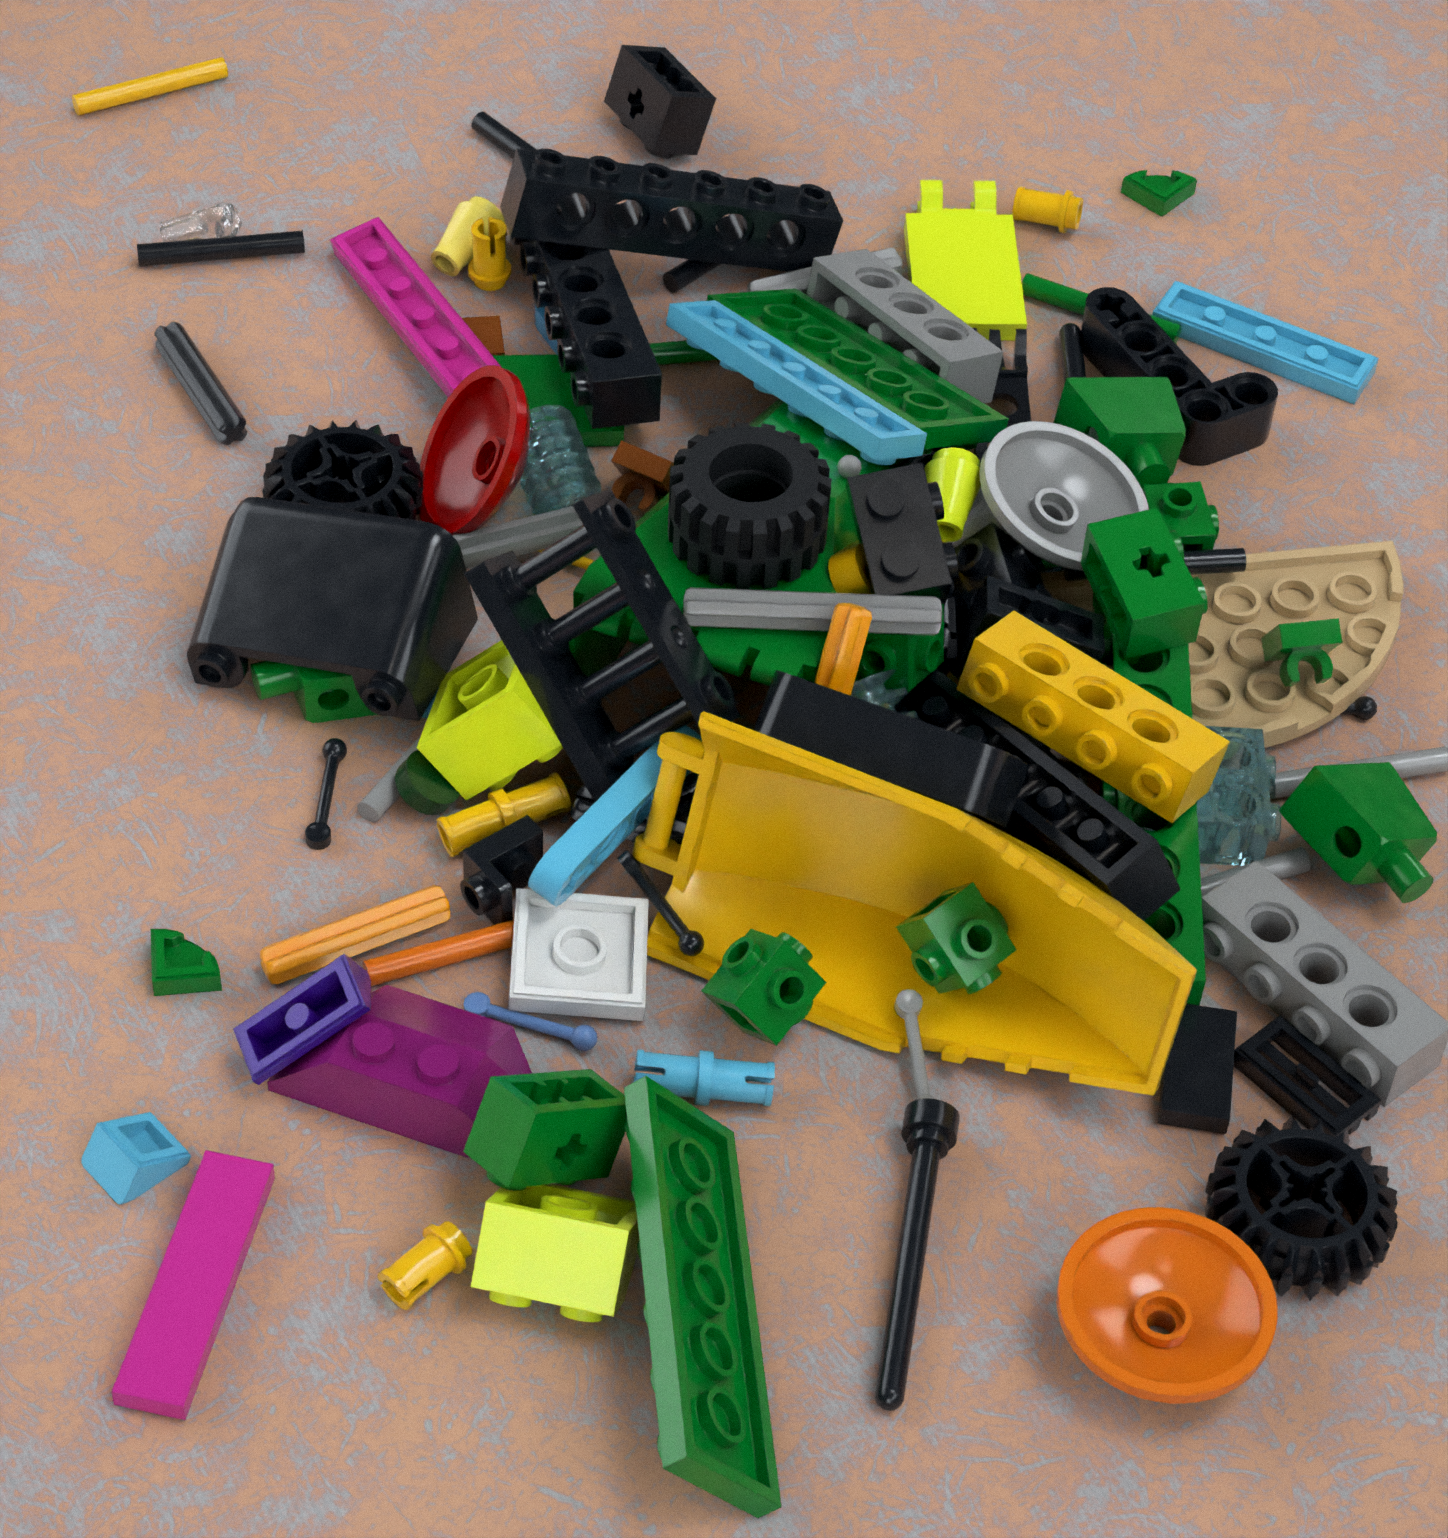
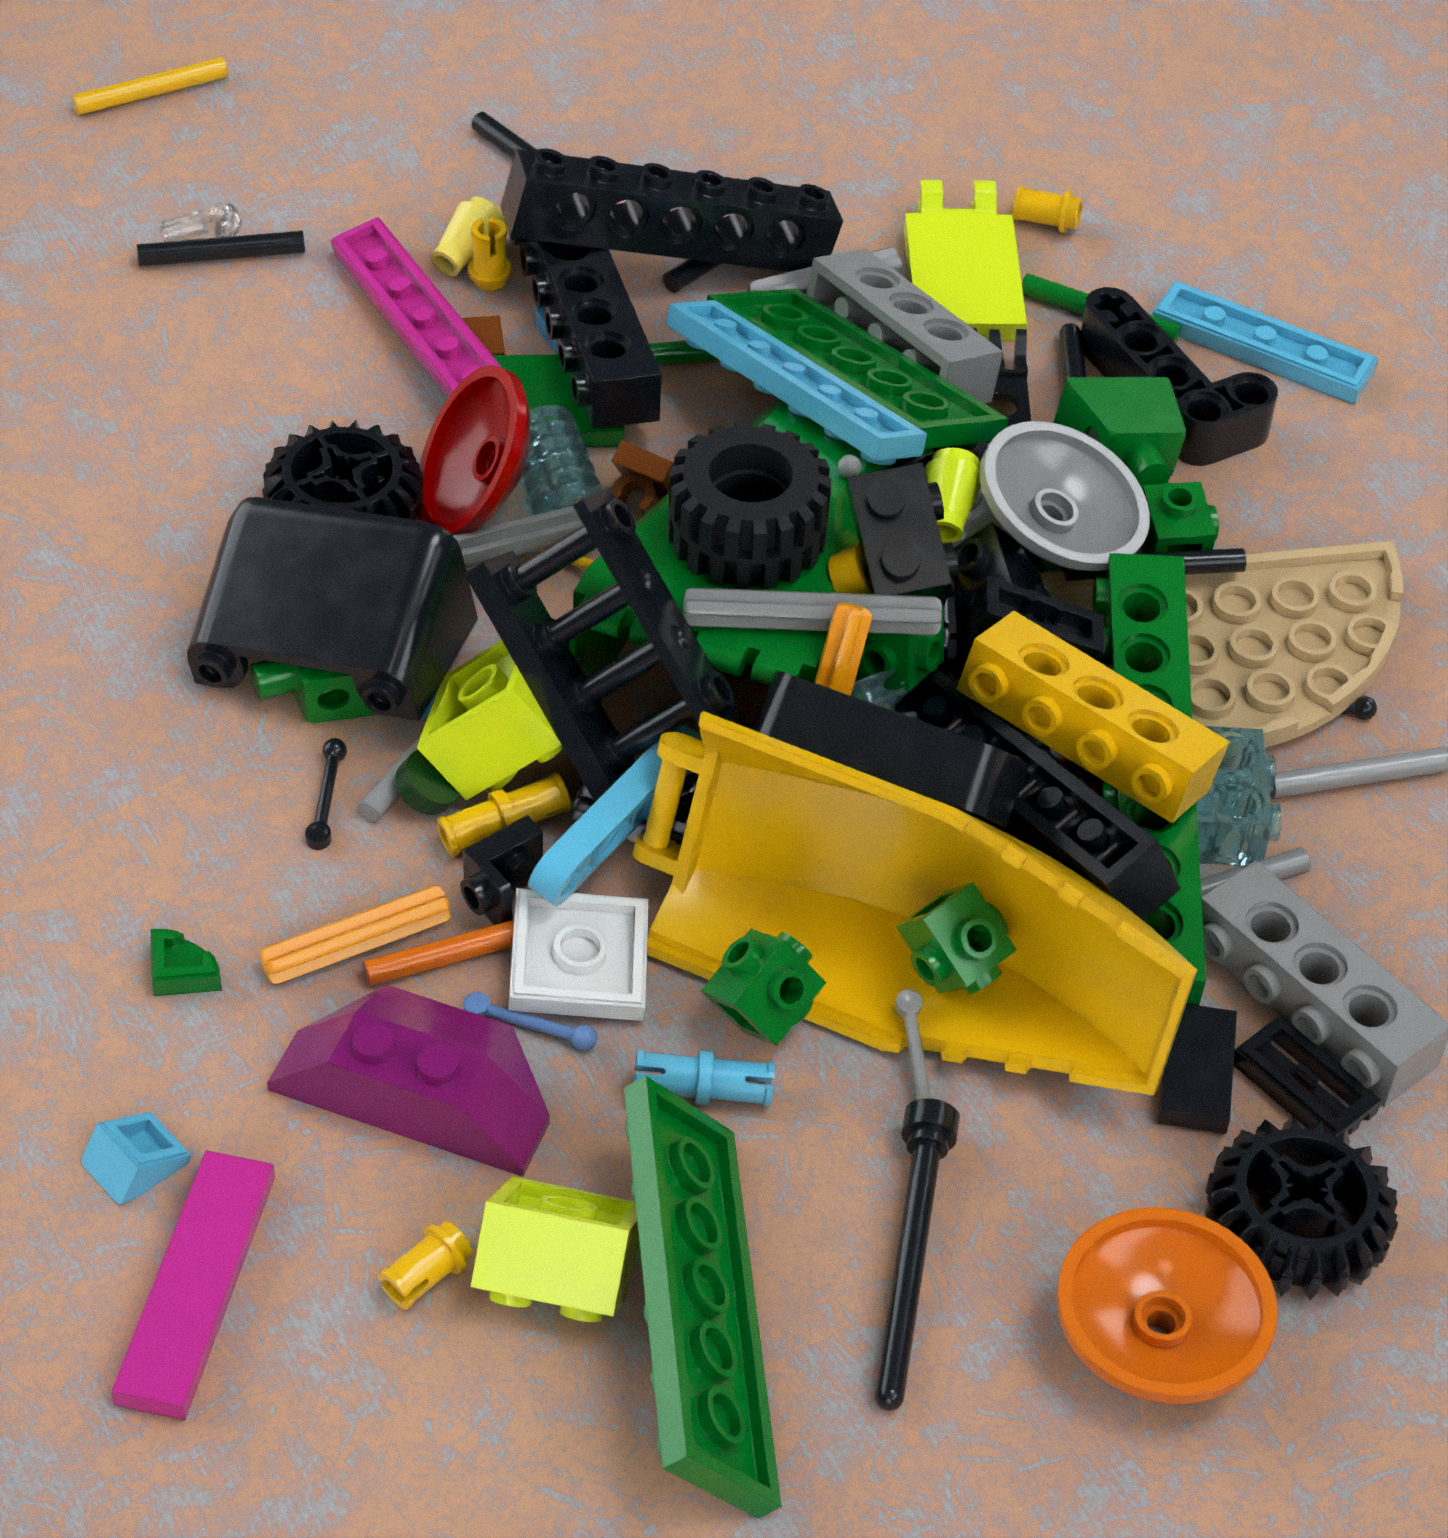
black axle [154,321,247,445] -> none
dark purple slope [233,954,371,1085] -> none
green brick [463,1069,627,1191] -> none
black brick [604,45,716,158] -> none
black hinge [617,850,704,956] -> none
green brick [1080,507,1208,659] -> none
green tile [1121,170,1197,217] -> none
green tile [1261,618,1343,687] -> none
green torso [1278,762,1437,903] -> none

